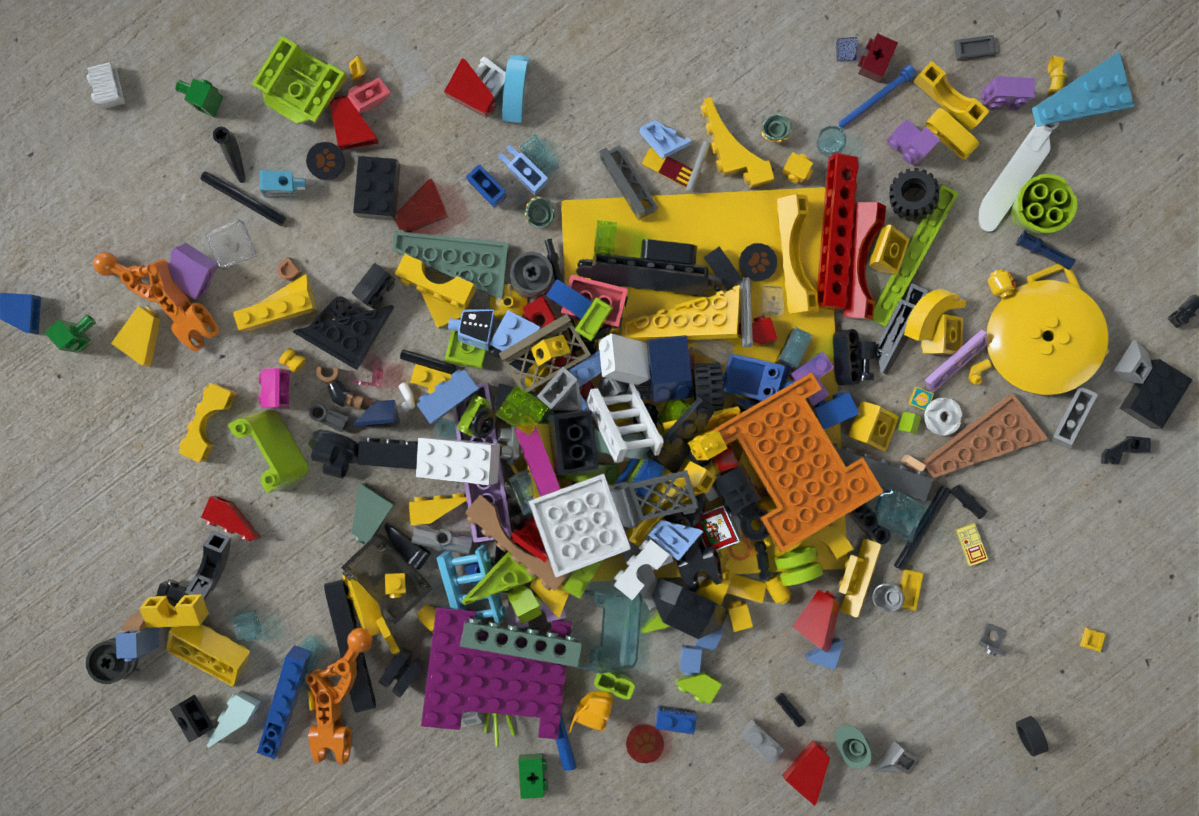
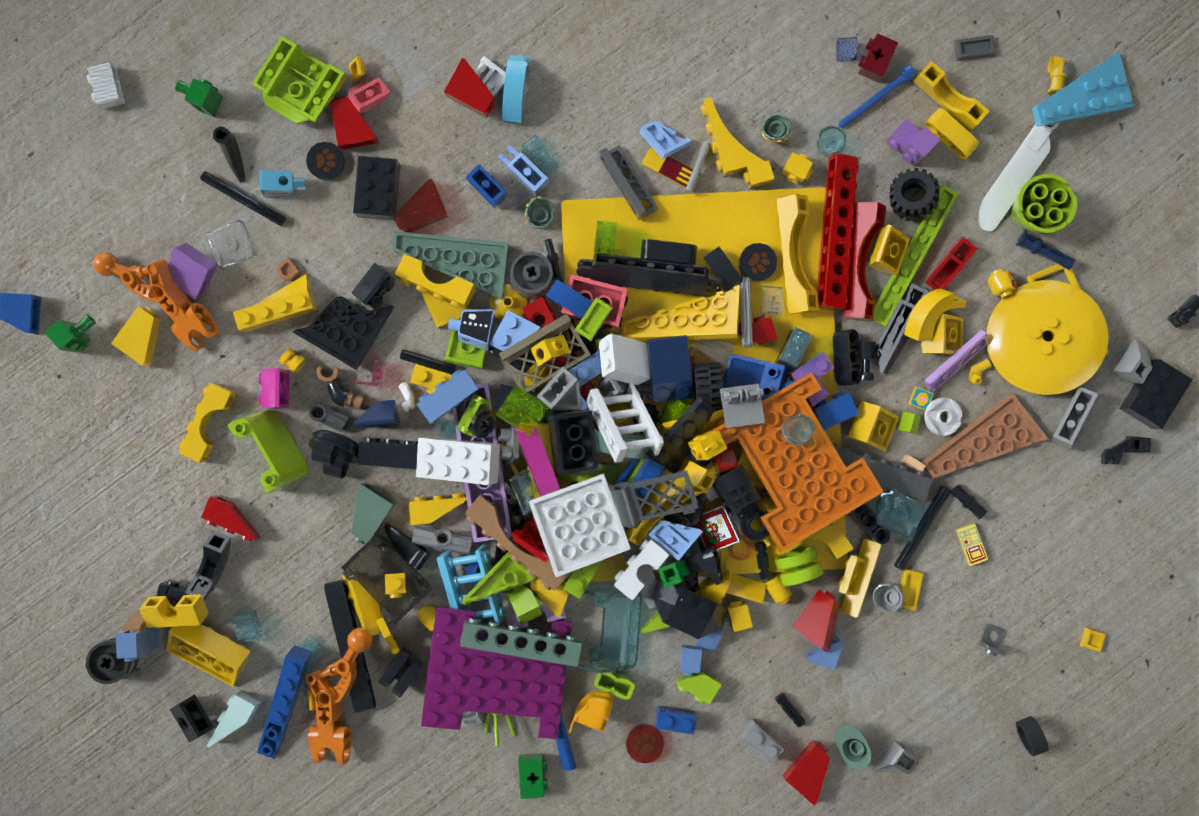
medium lavender brick [980,76,1035,110] -> none
none -> green brick [658,559,690,587]
none -> light grey hinge [720,384,765,428]
none -> clear light blue hair [781,414,815,446]
none -> red slope [925,236,978,290]

